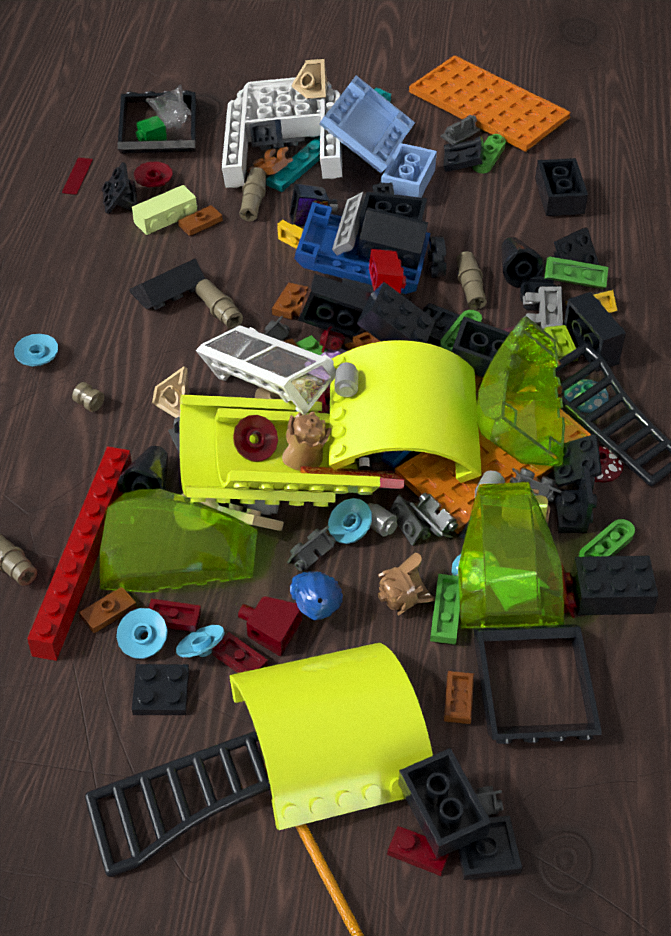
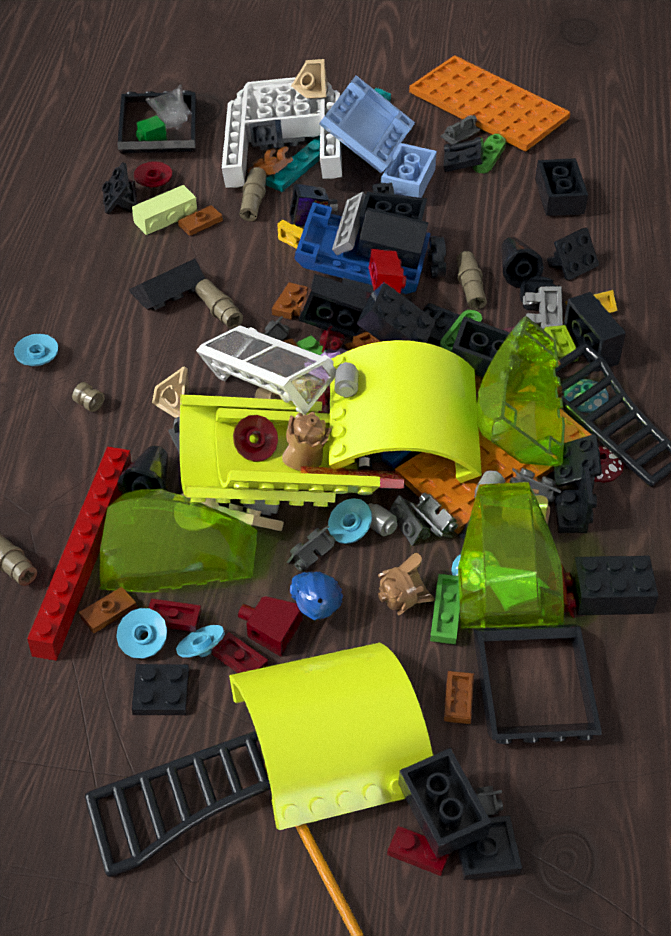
dark red sticker [62,157,93,195] -> none
bright green plate [545,257,608,289] -> none
bright green plate [579,519,635,557] -> none

